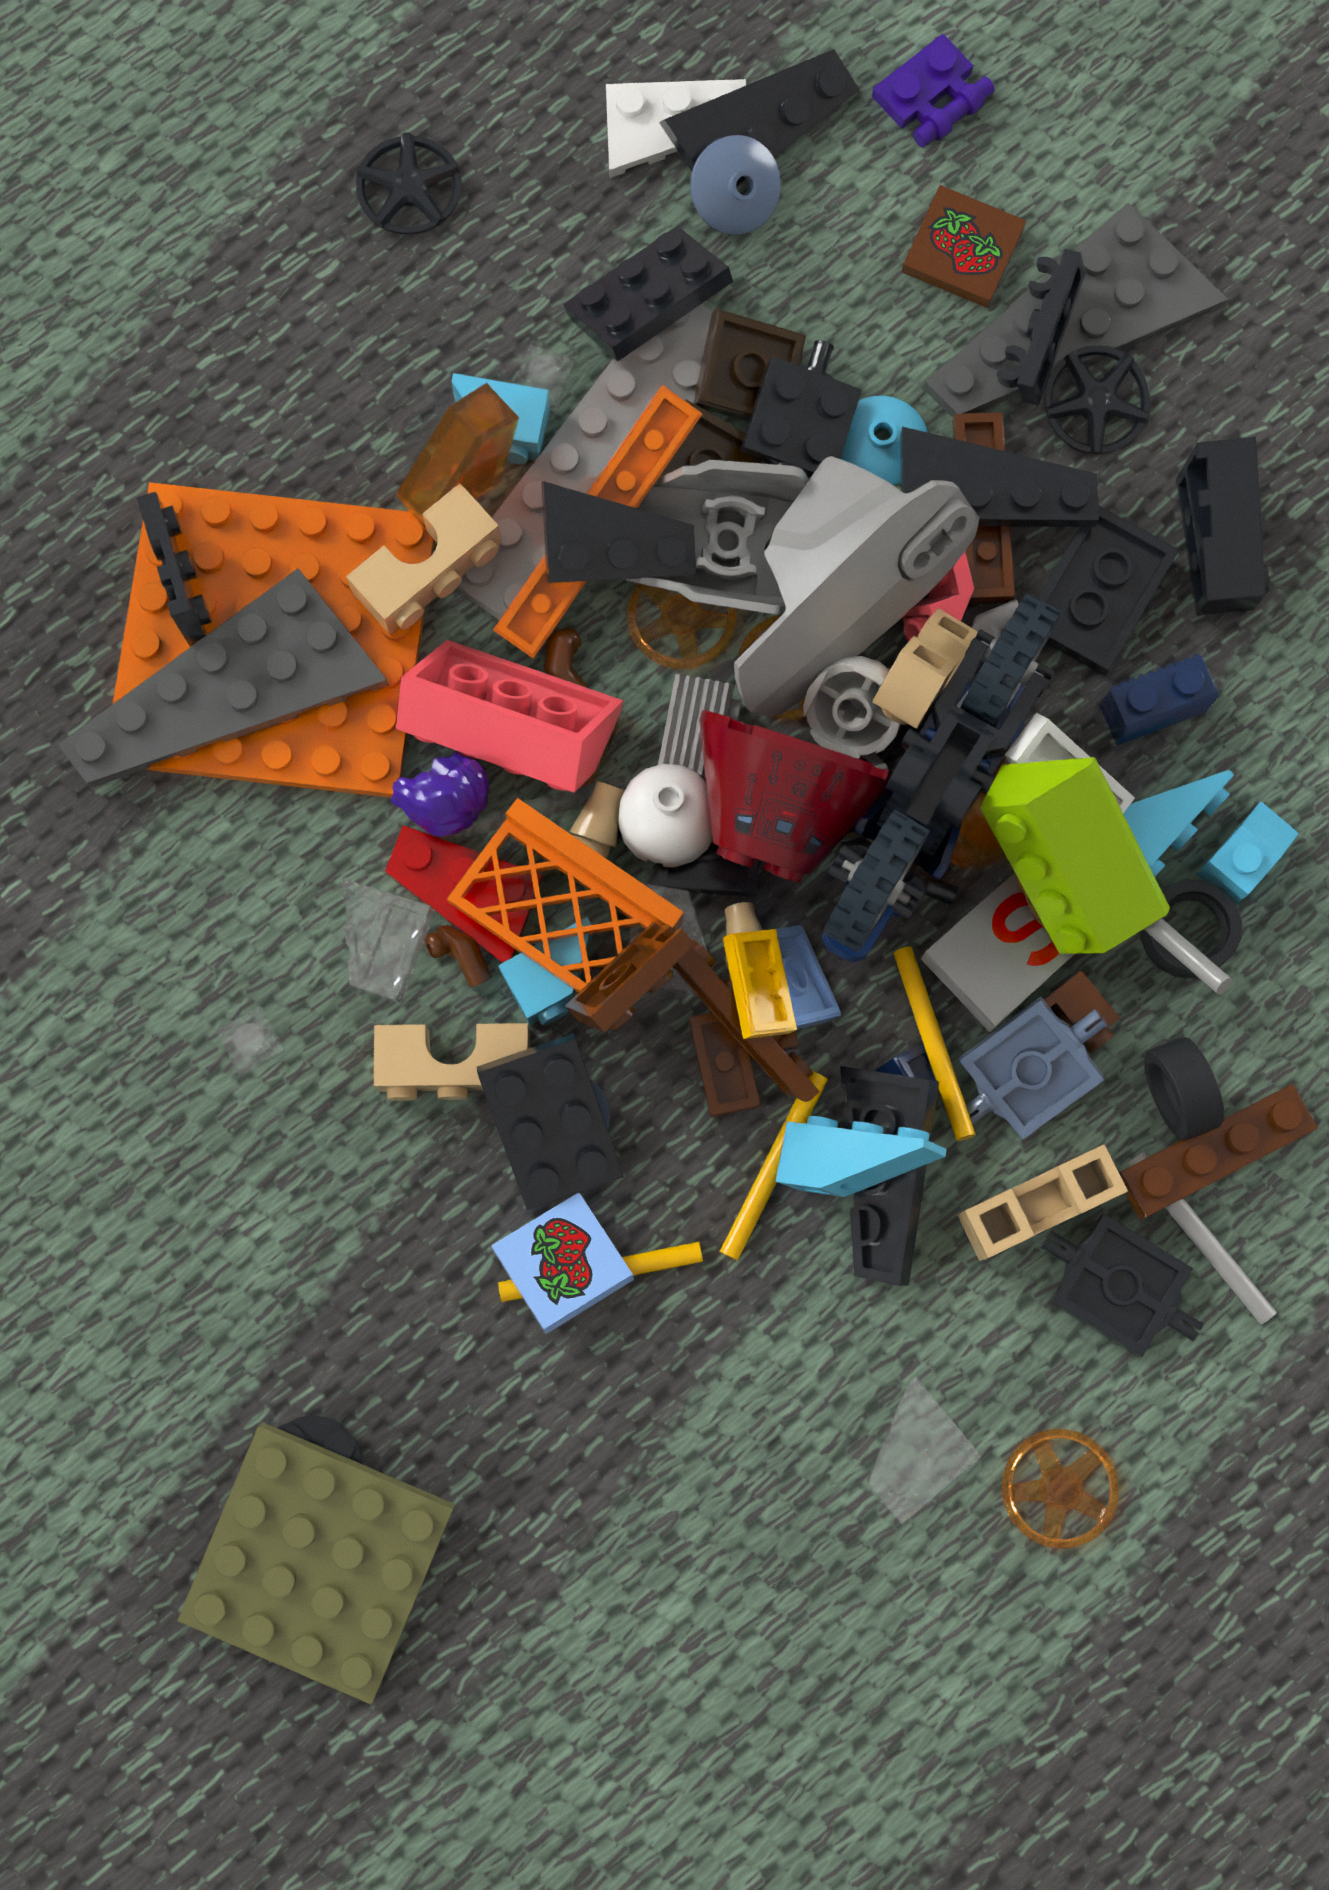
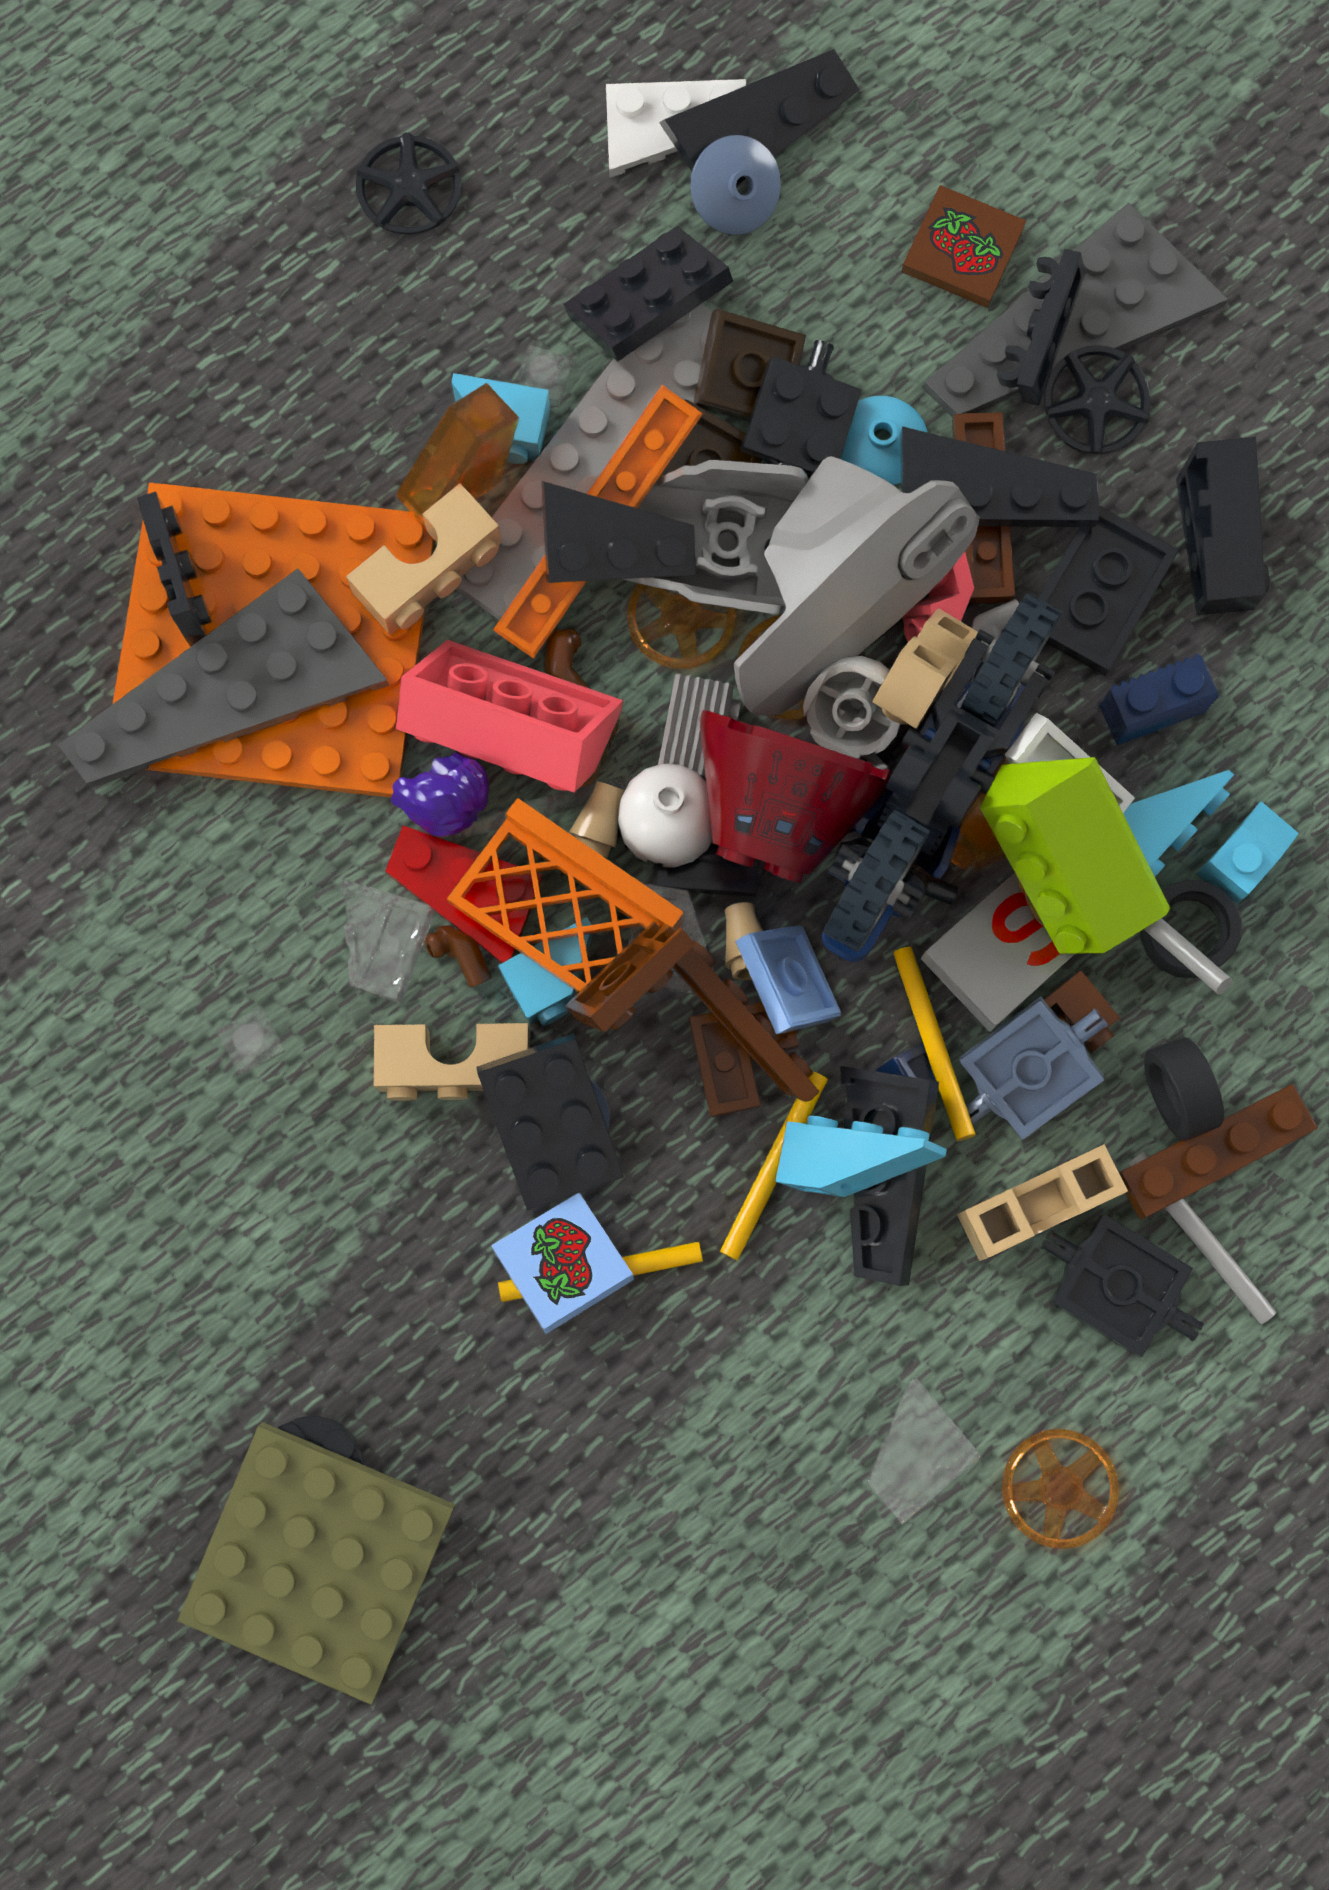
yellow plate [723,929,797,1039] -> none
dark purple plate [872,33,995,148] -> none

